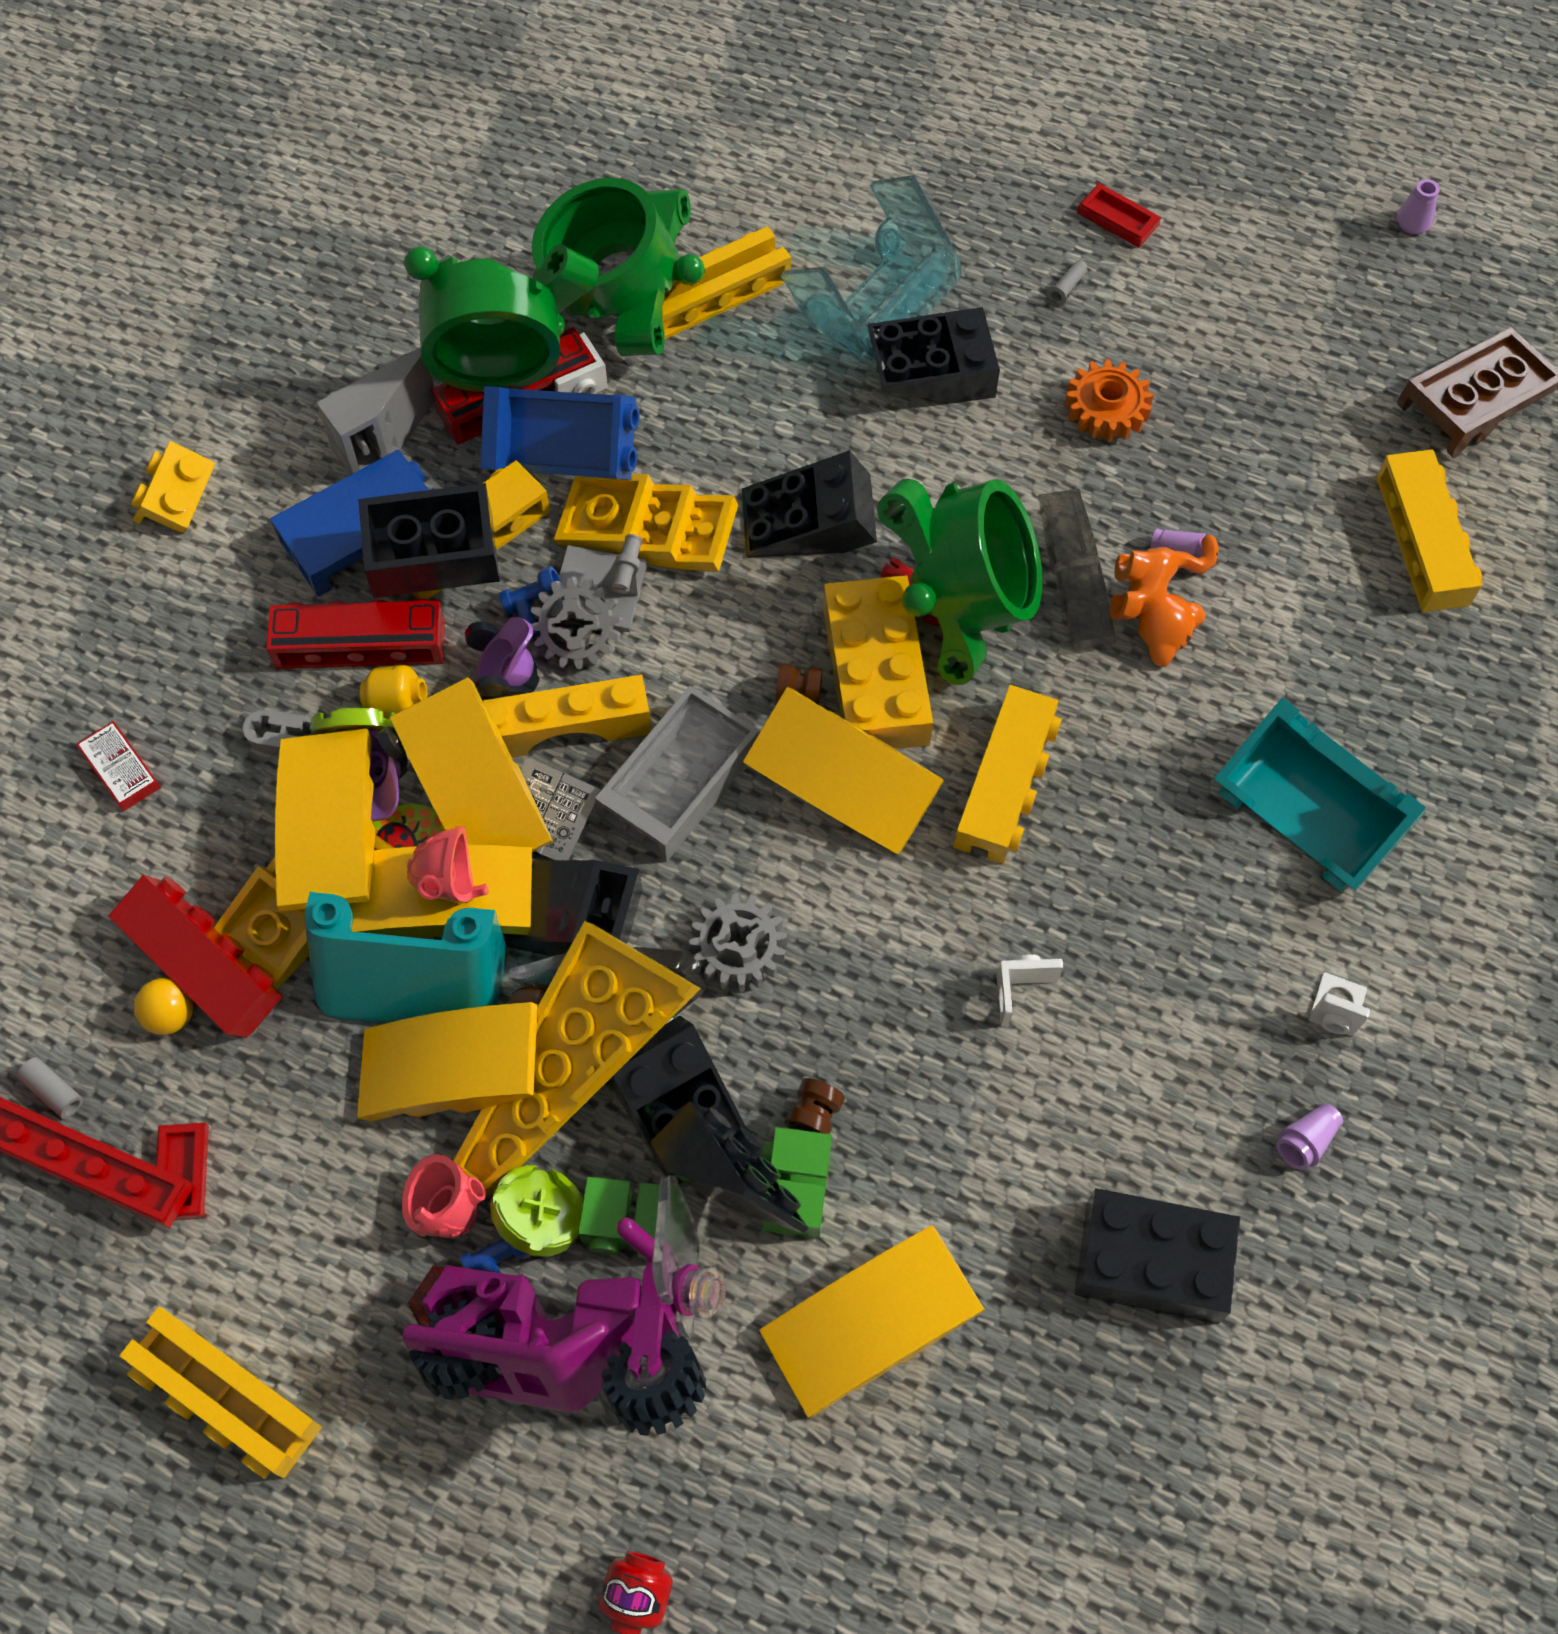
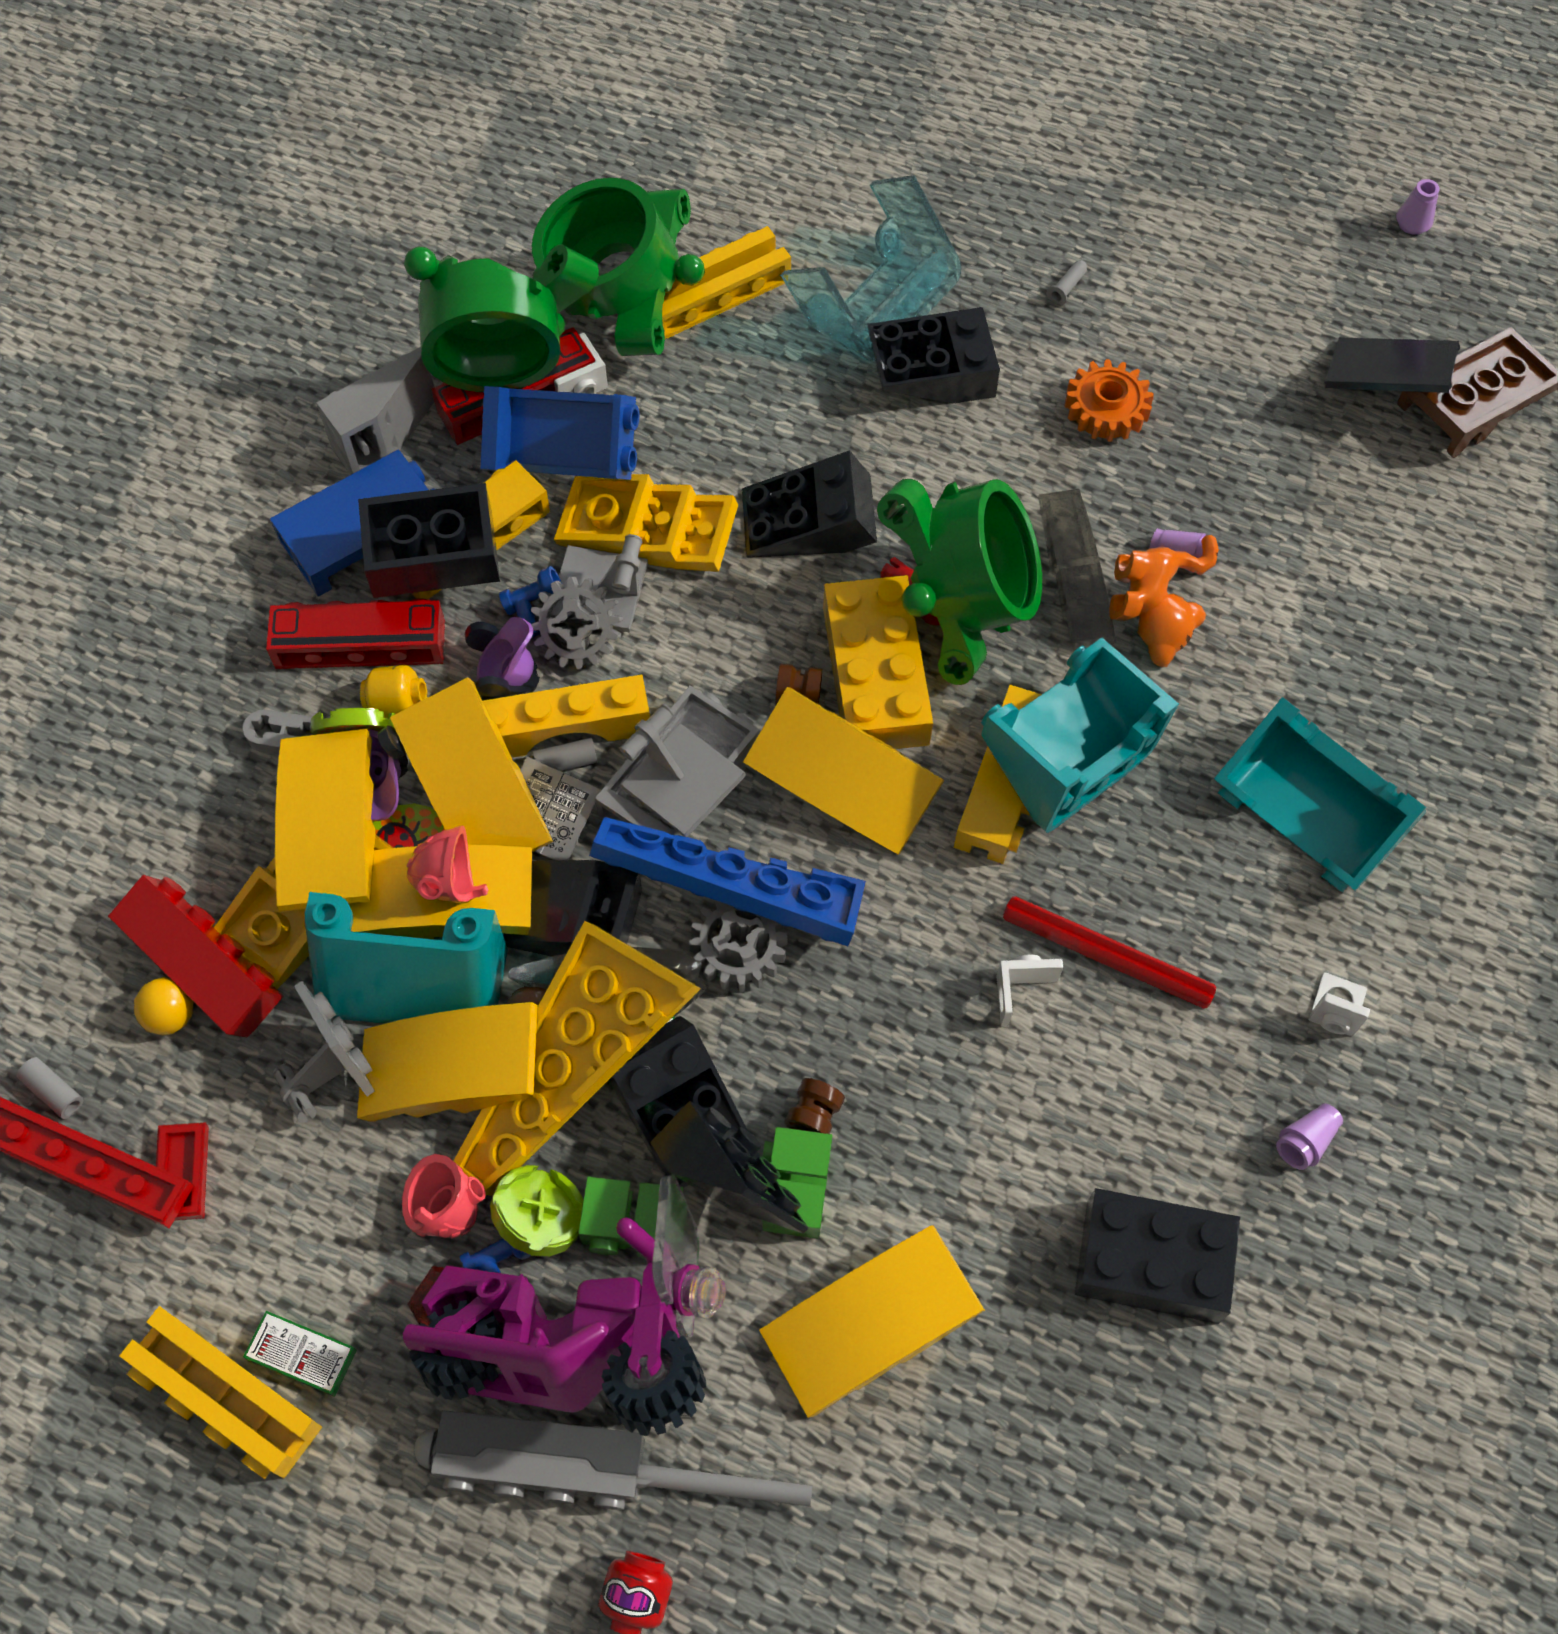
tile [76,721,161,812] -> none
yellow bracket [130,441,215,533] -> none
red tile [1077,183,1161,248] -> none
yellow brick [1376,449,1482,612] -> none
none -> tile [243,1311,357,1397]
none -> light grey plate [273,981,375,1123]
none -> piece [414,1410,813,1510]
none -> light grey axle [533,738,598,771]
none -> blue wing [589,817,866,947]
none -> light grey plate [619,704,746,837]
none -> teal windscreen [981,638,1179,833]
none -> red axle [1003,896,1216,1009]
none -> black piece [1324,337,1460,393]

